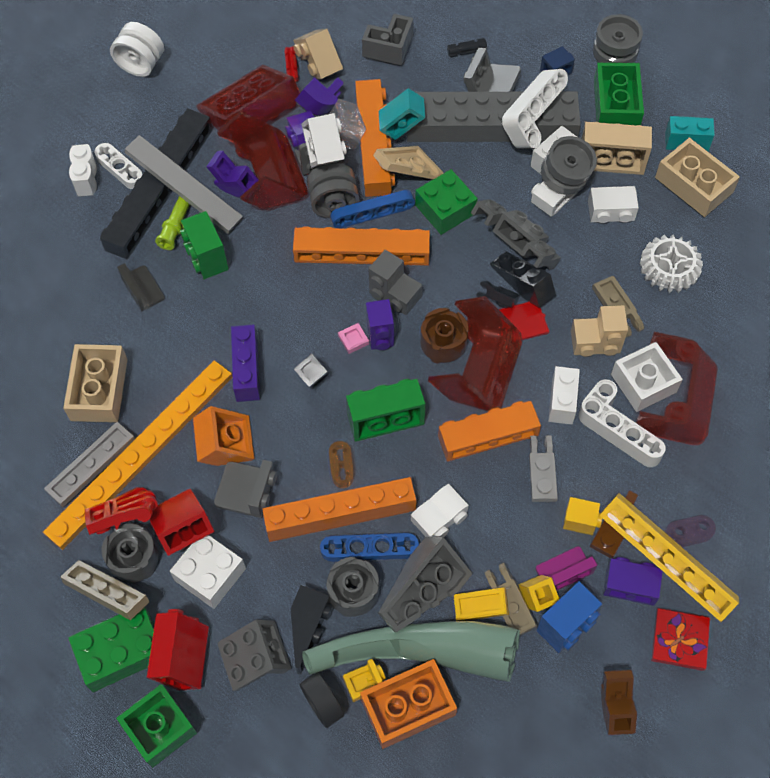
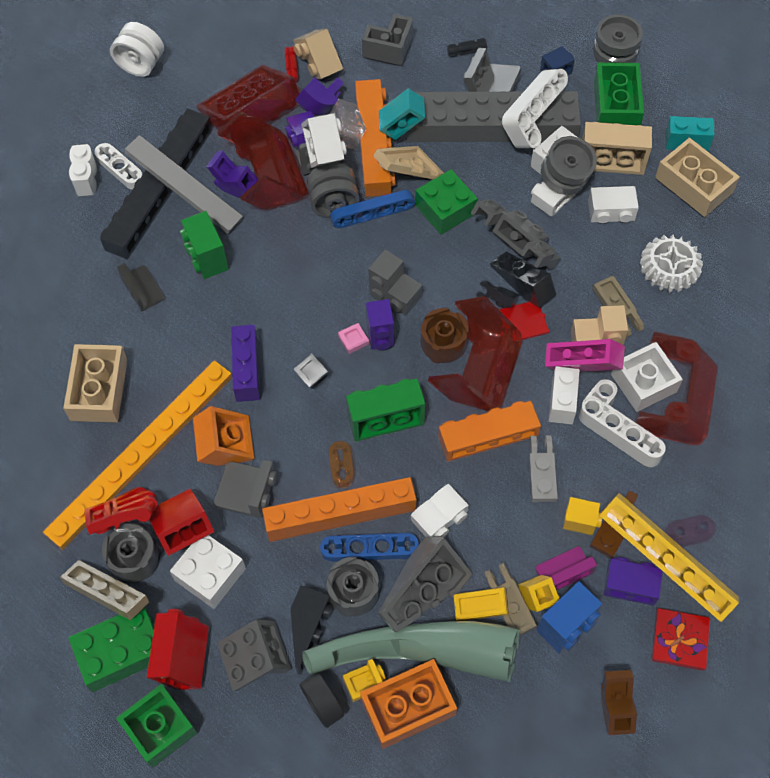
light grey plate [44,422,135,508] -> none
lime pin [155,196,190,250] -> none
orange brick [293,227,430,266] -> none
none -> dark pink brick [545,339,625,372]

